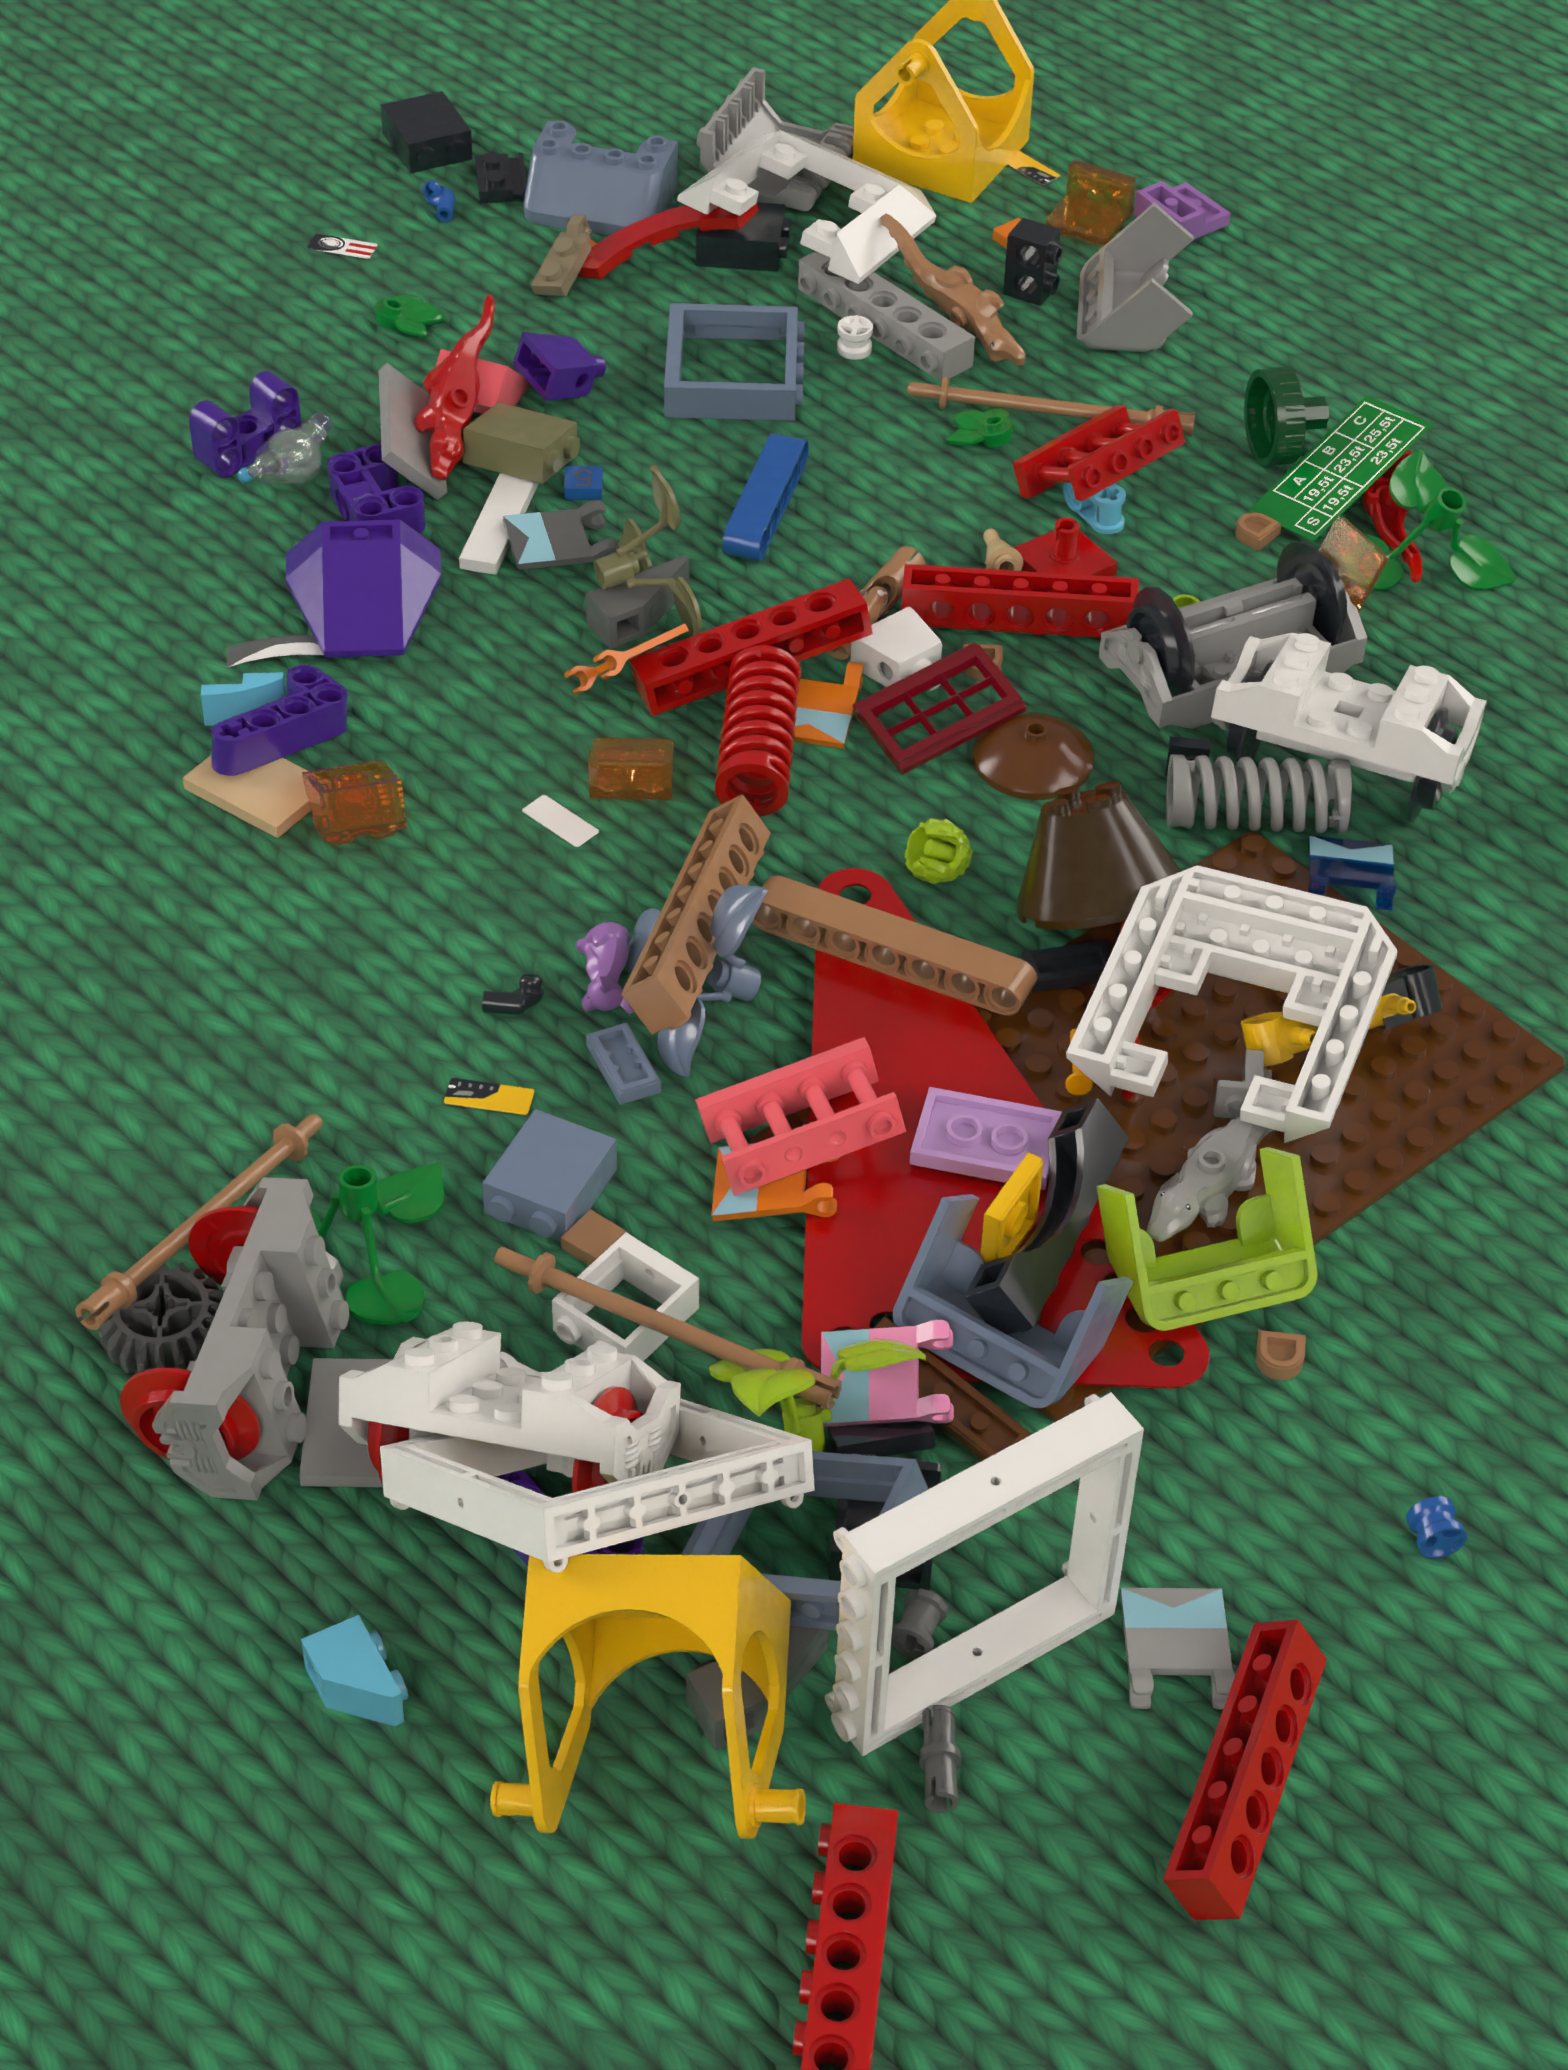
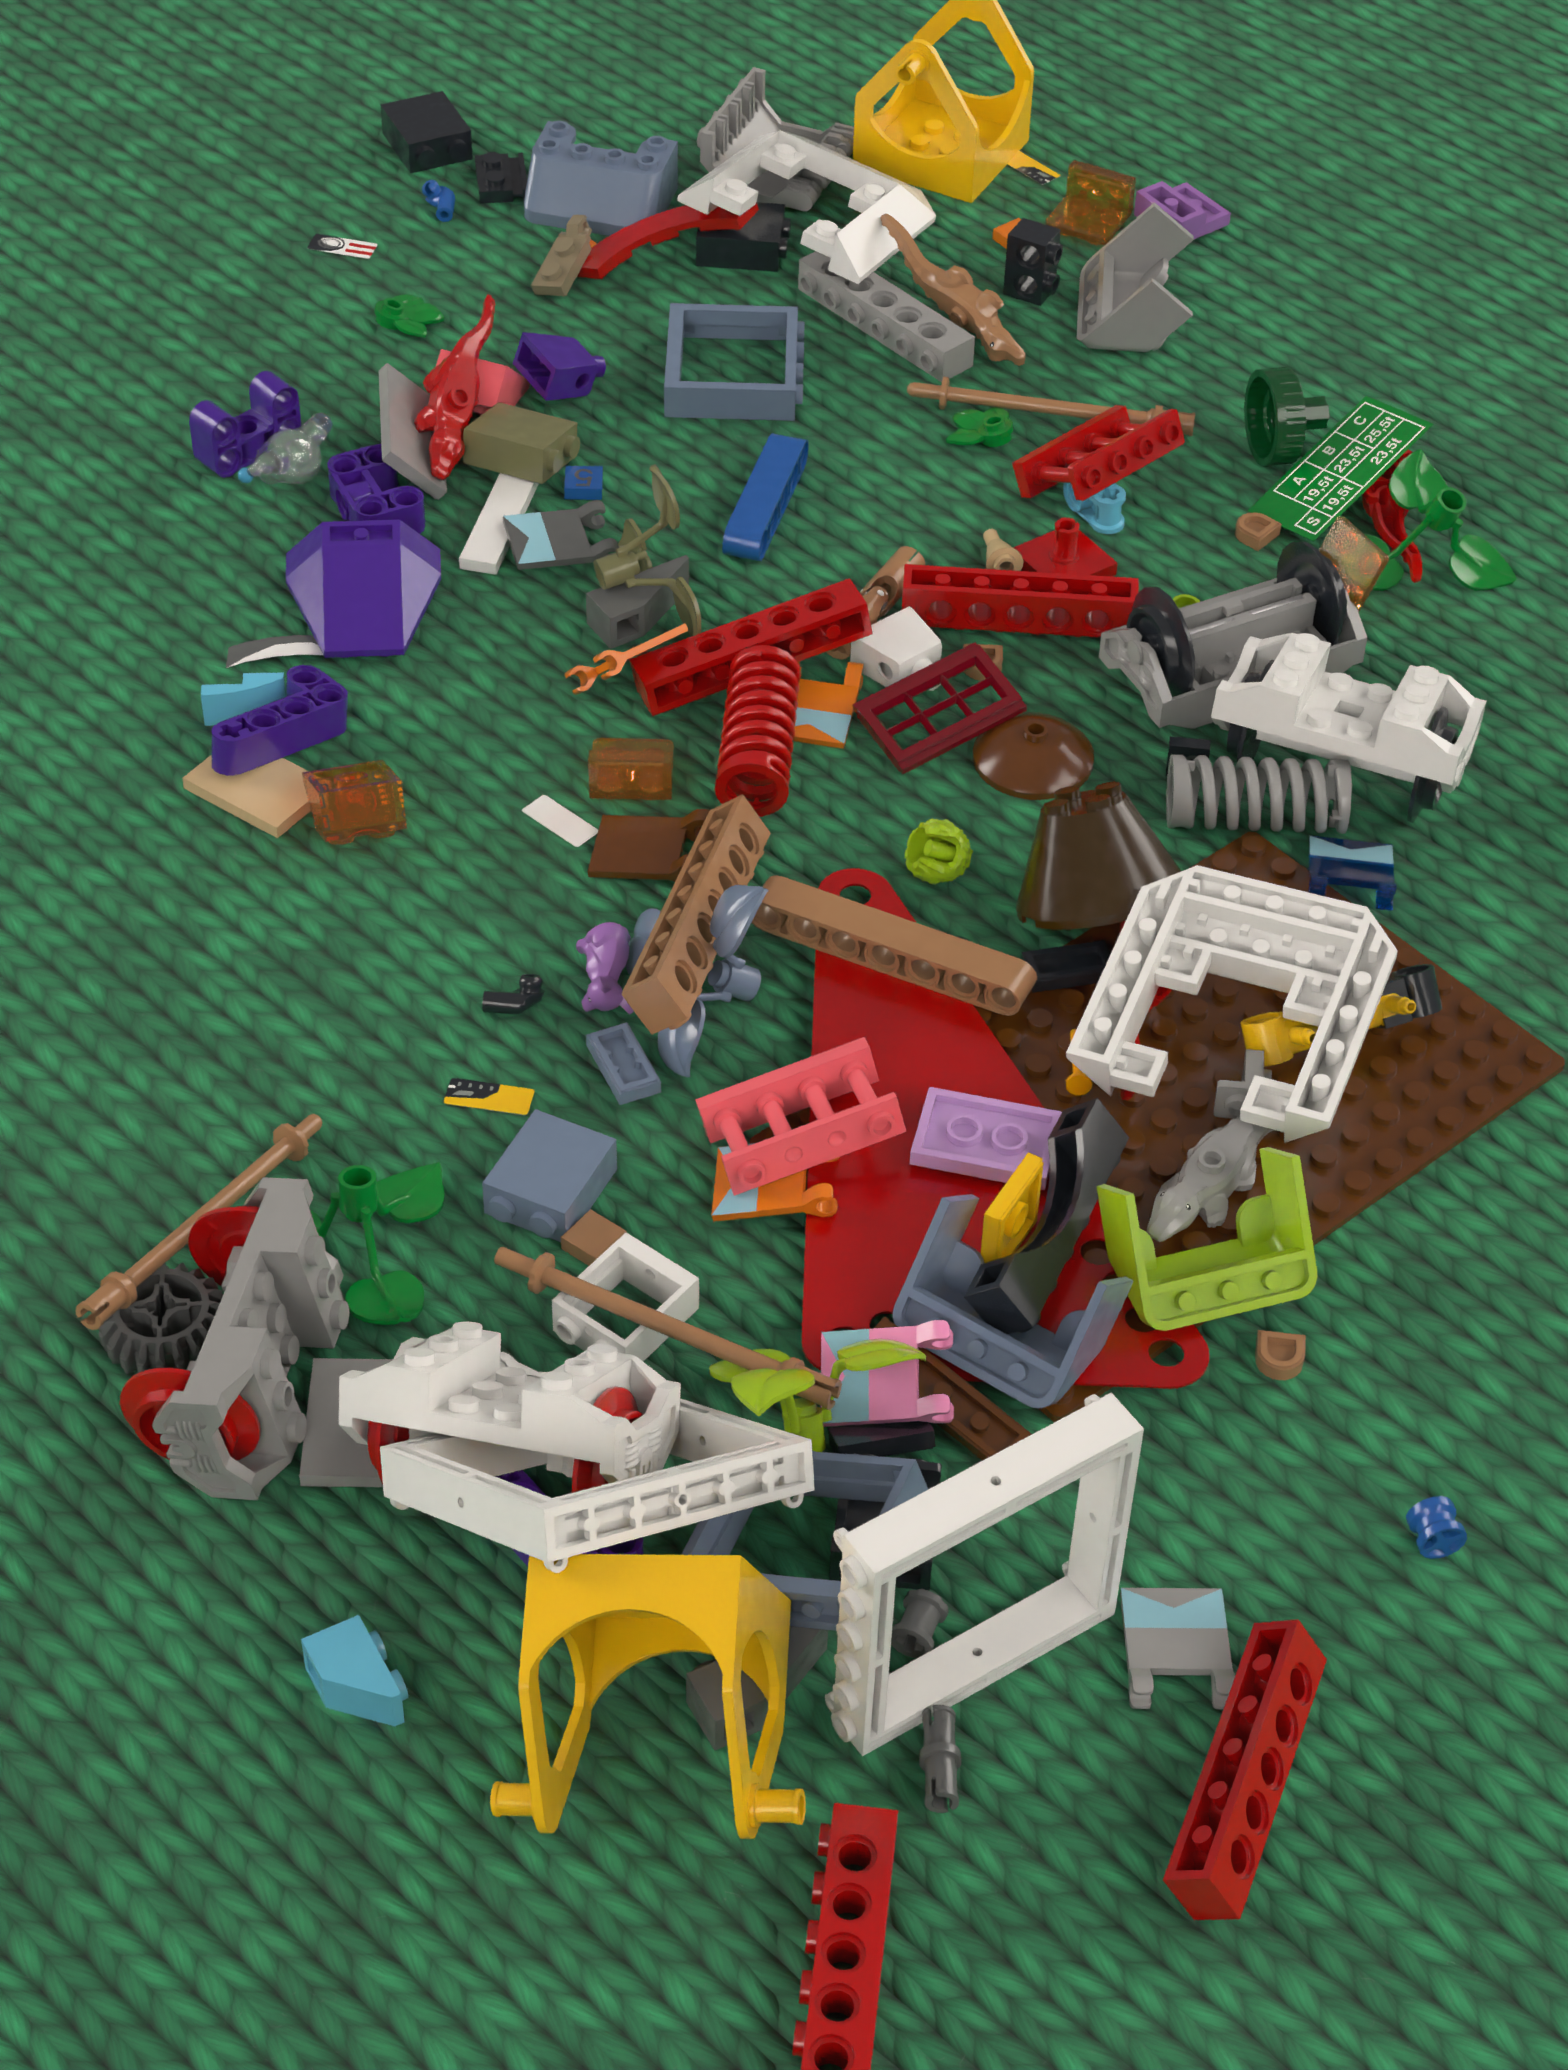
white wheel [837,315,873,360] -> none
none -> reddish brown flag [588,809,710,882]

